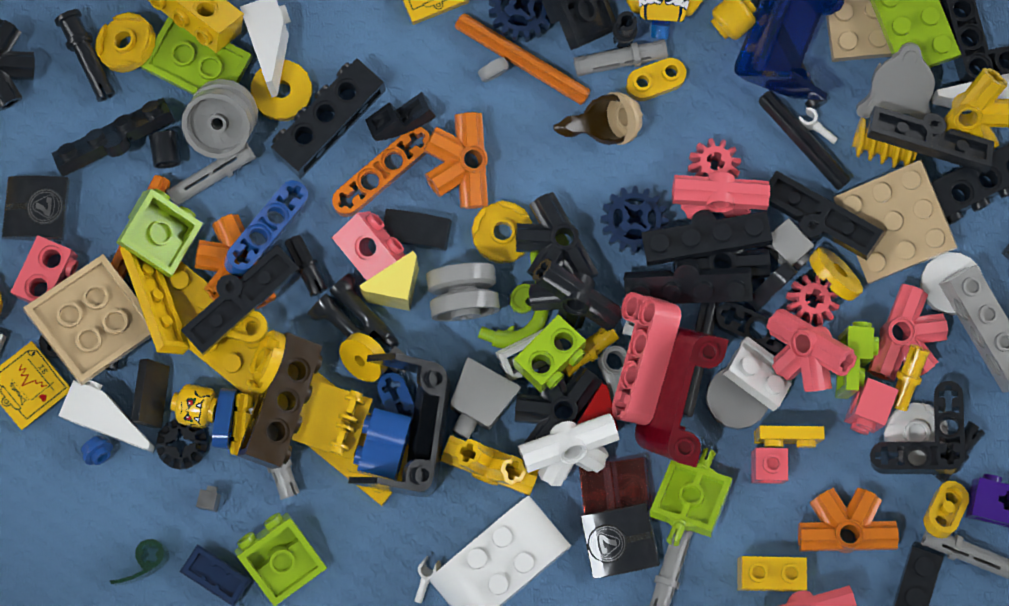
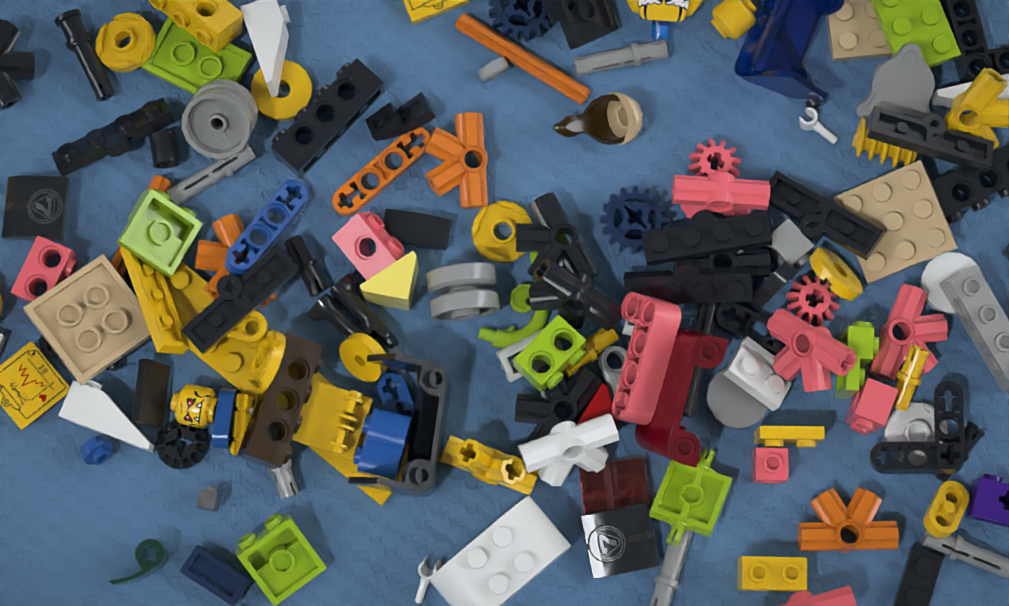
light grey torso [450,357,521,439] -> none
black pin [612,11,637,49] -> none
yellow plate [626,58,686,101] -> none
black axle [758,90,850,190] -> none

